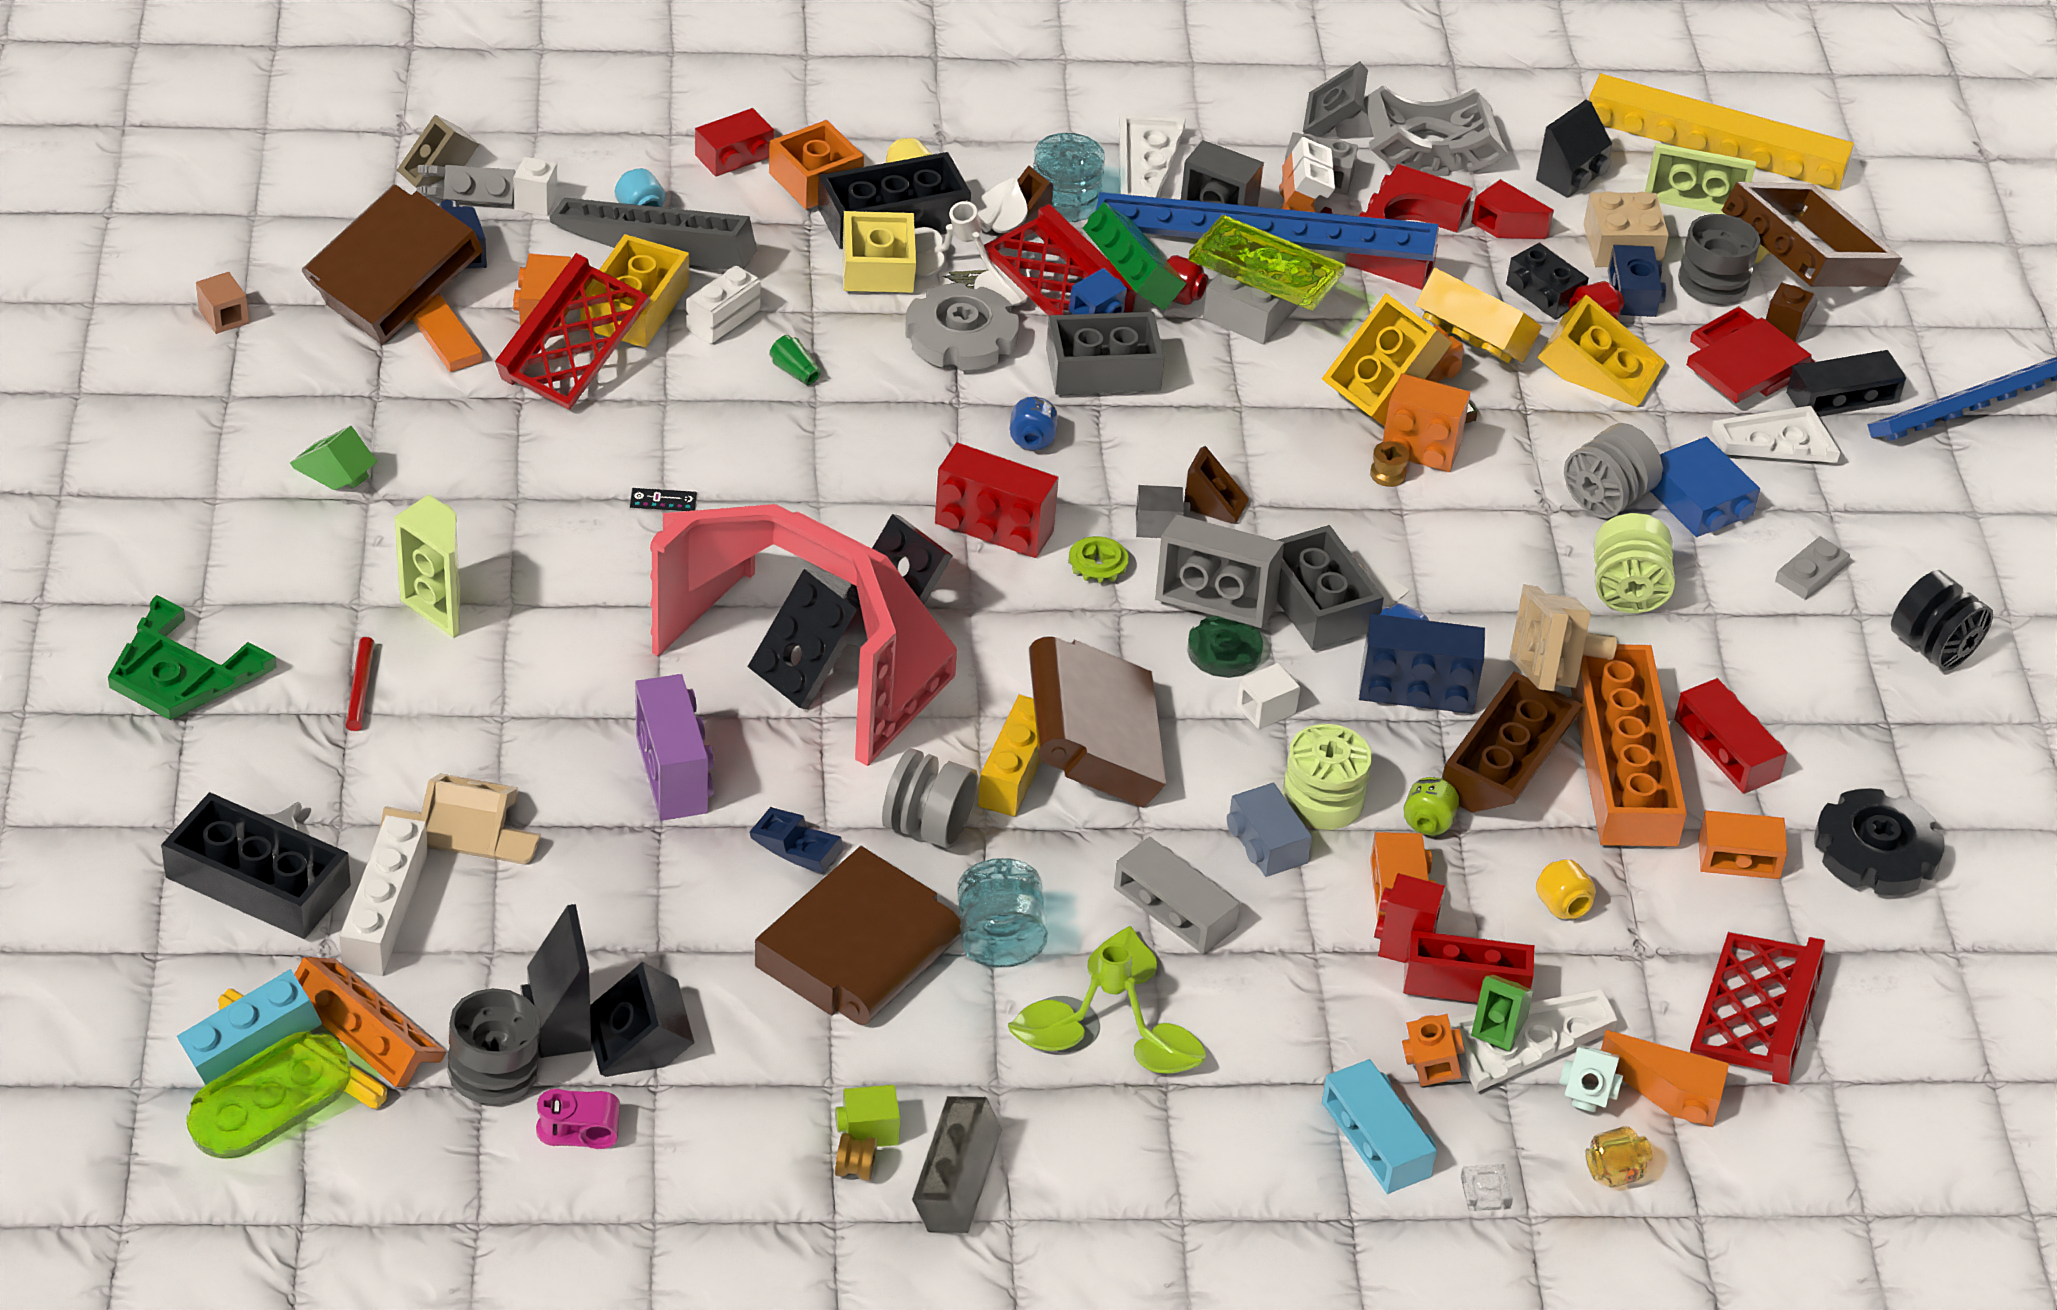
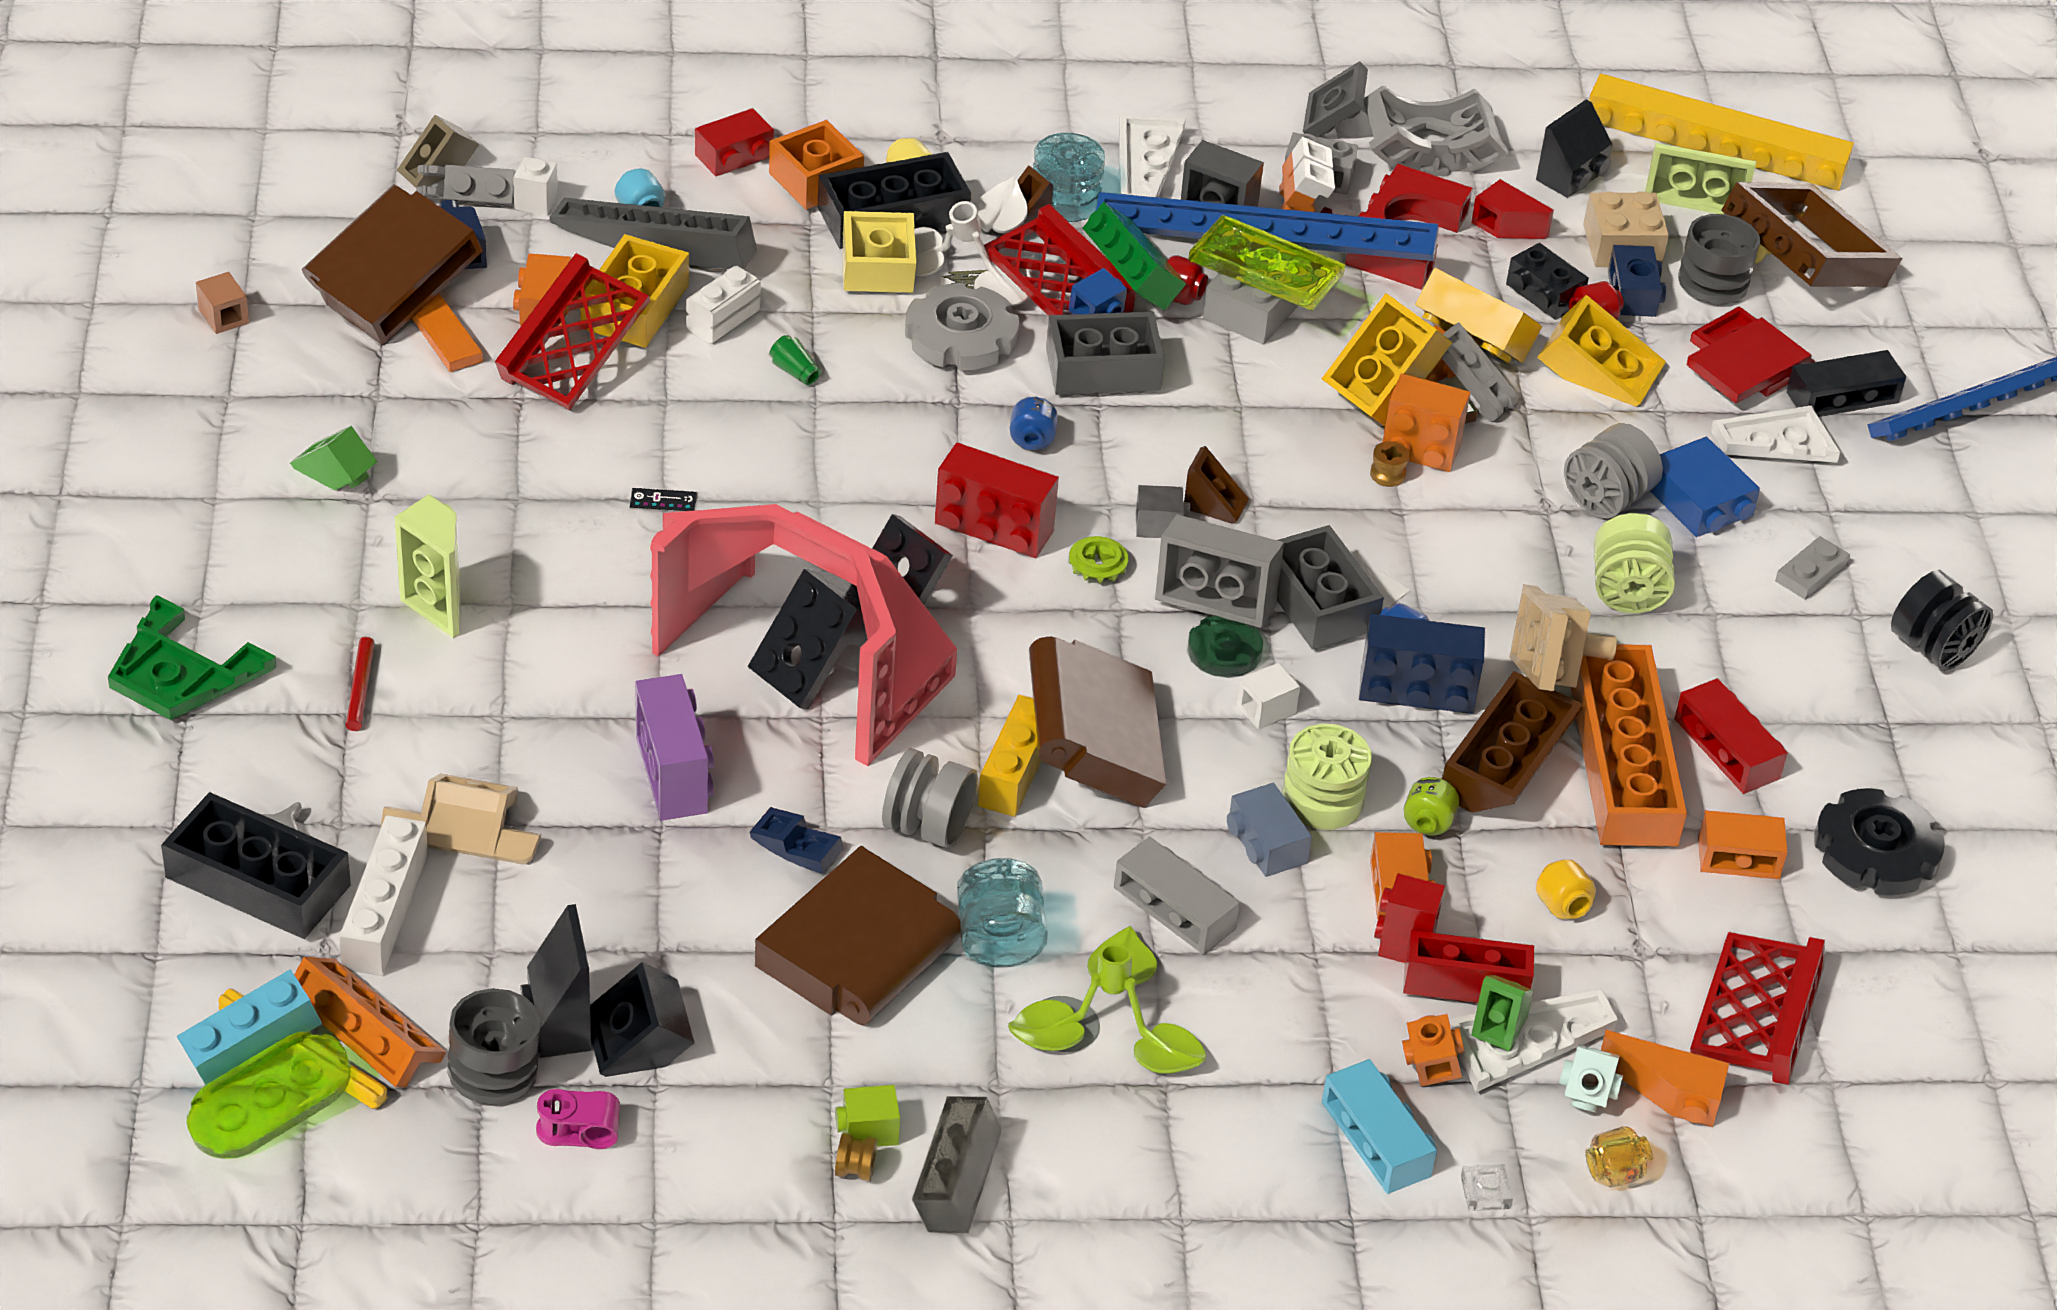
reddish brown slope [1766,282,1818,342] -> none
none -> light grey plate [1441,322,1518,421]

